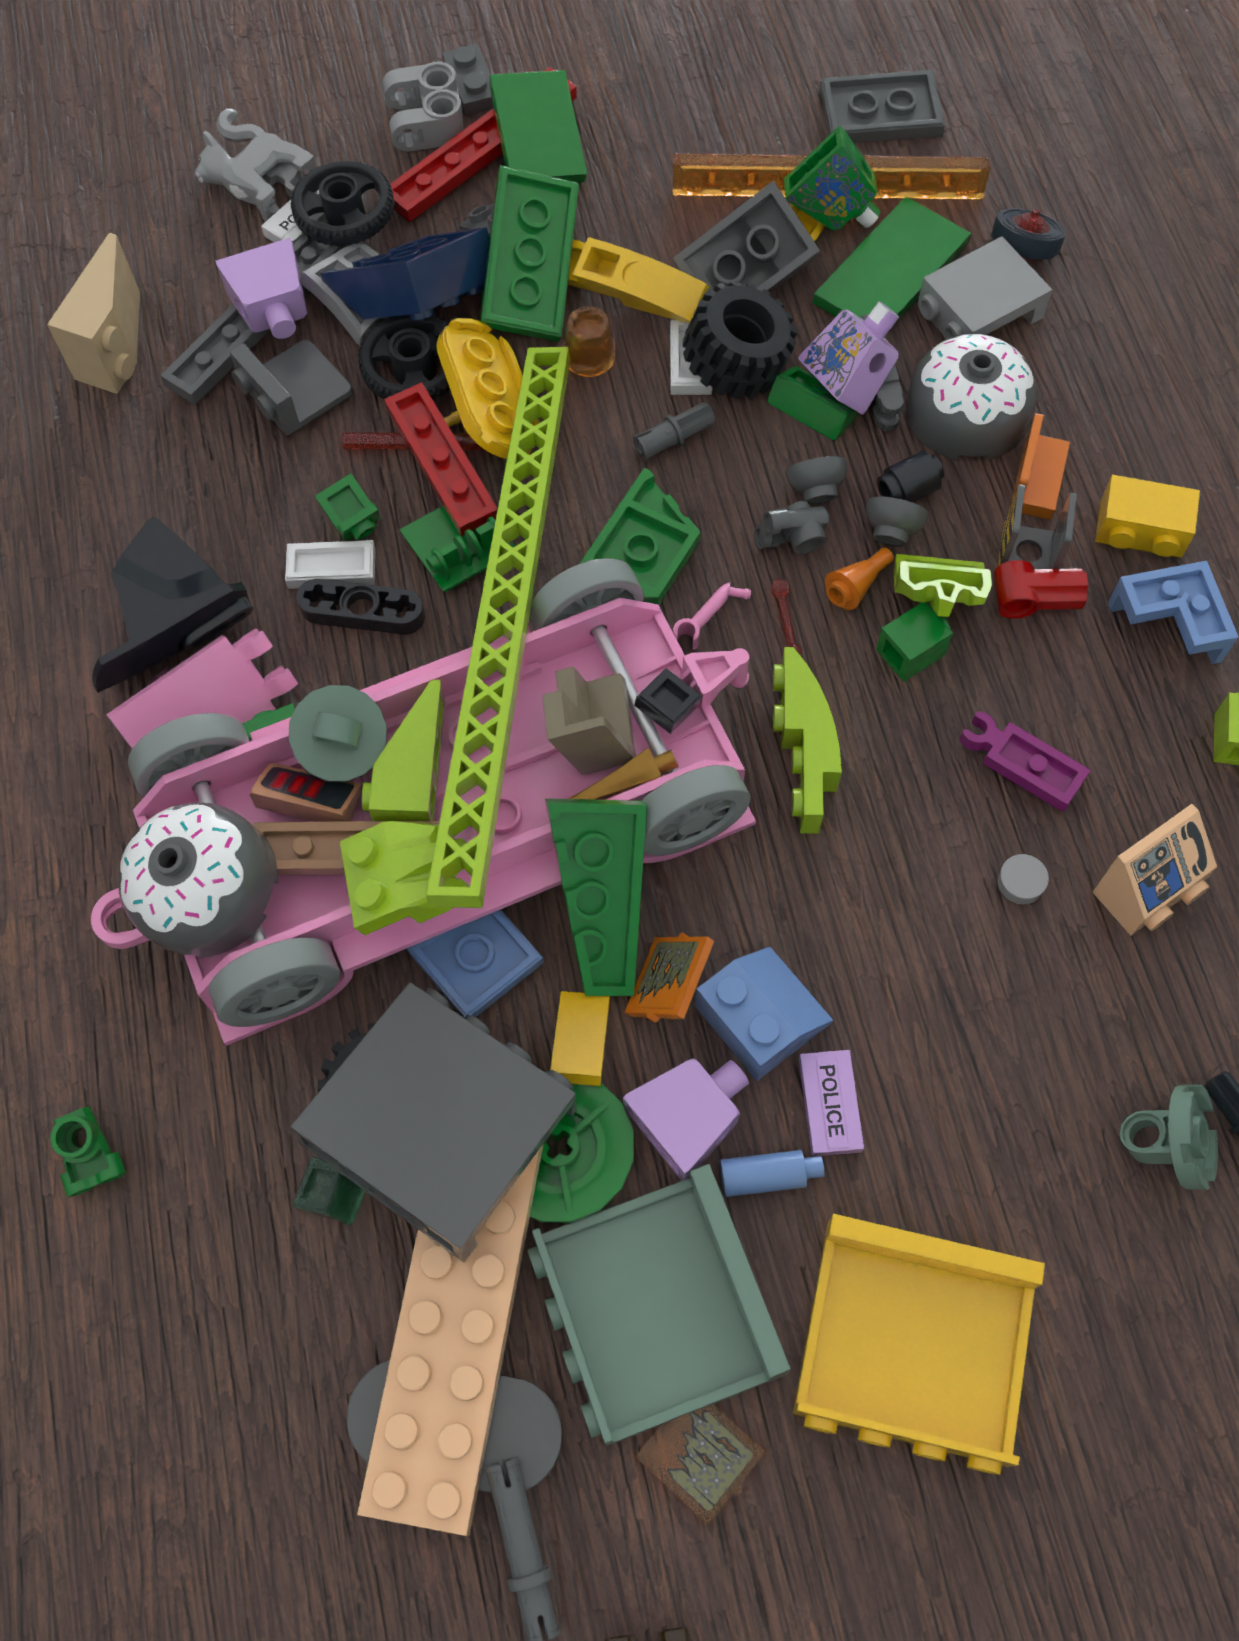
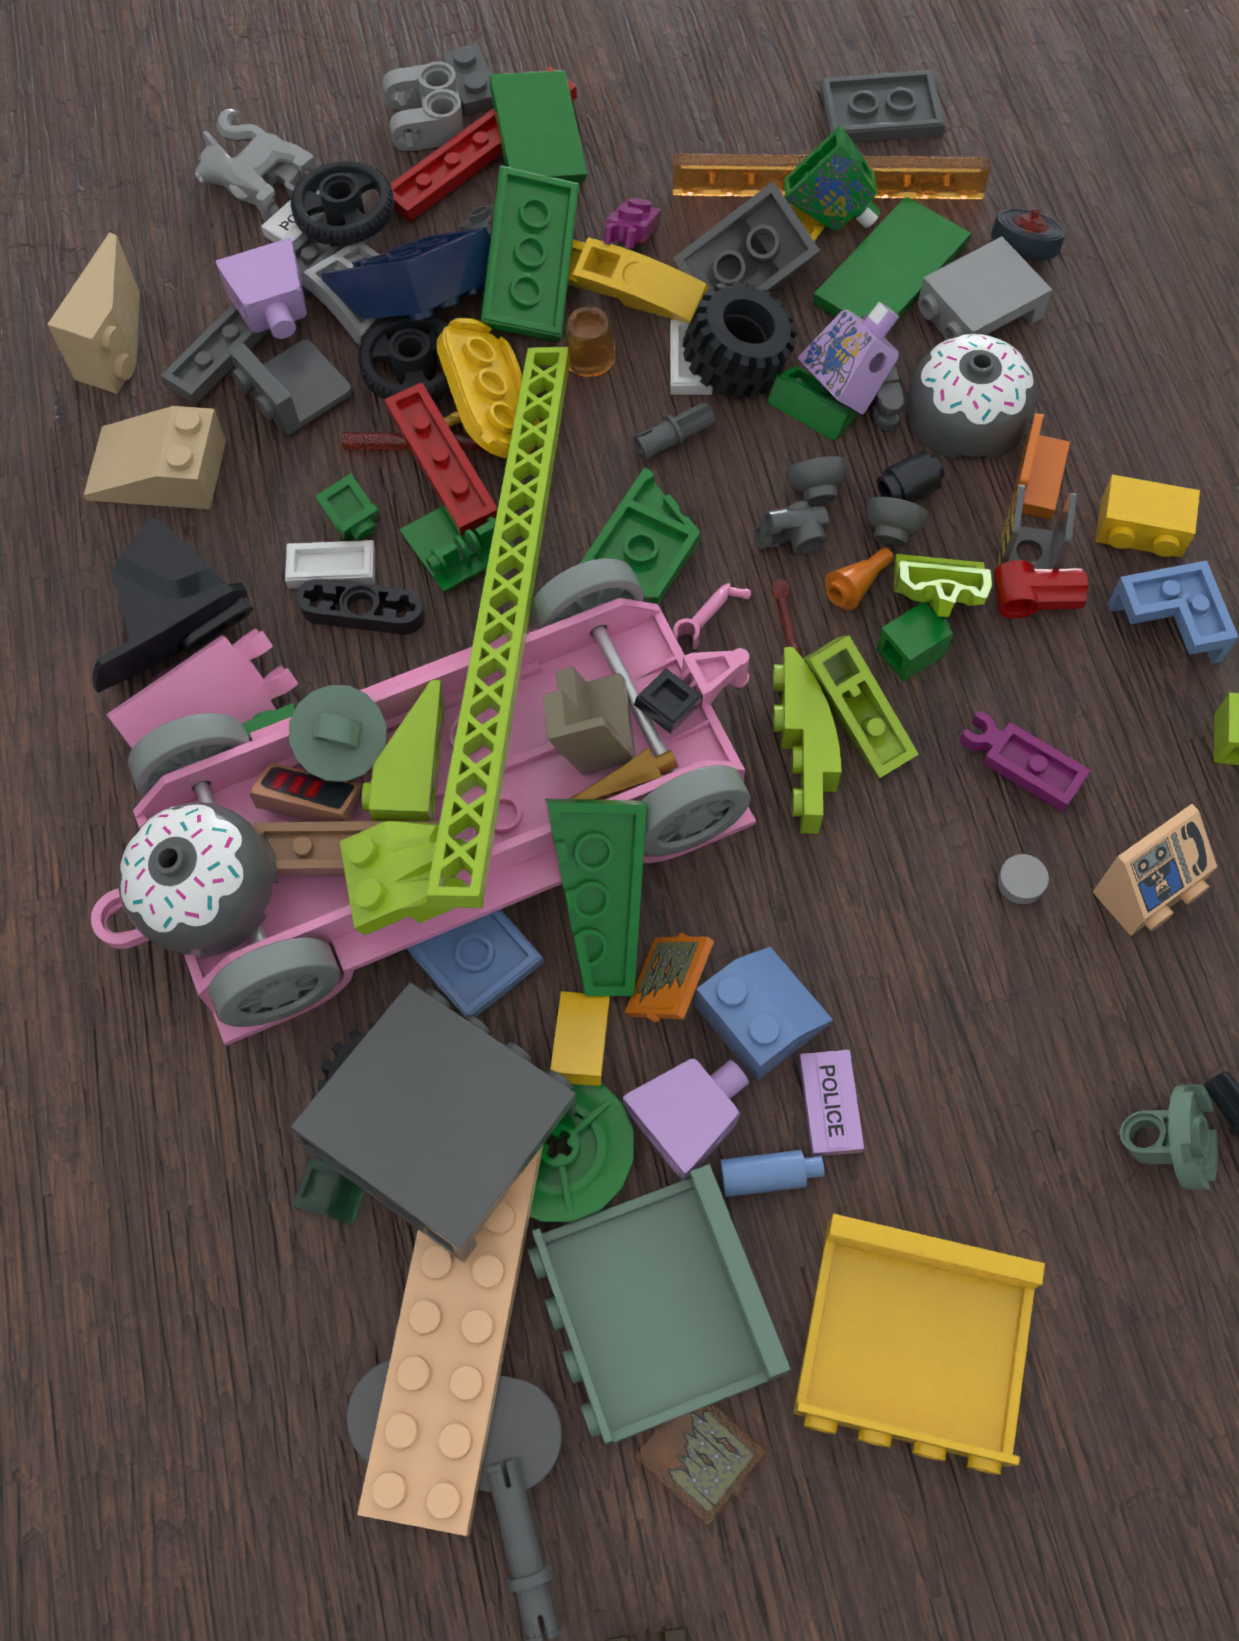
green plate [50,1107,127,1198] -> none
none -> tan slope [83,406,226,510]
none -> magenta plate [604,198,662,249]
none -> lime slope [803,635,919,778]

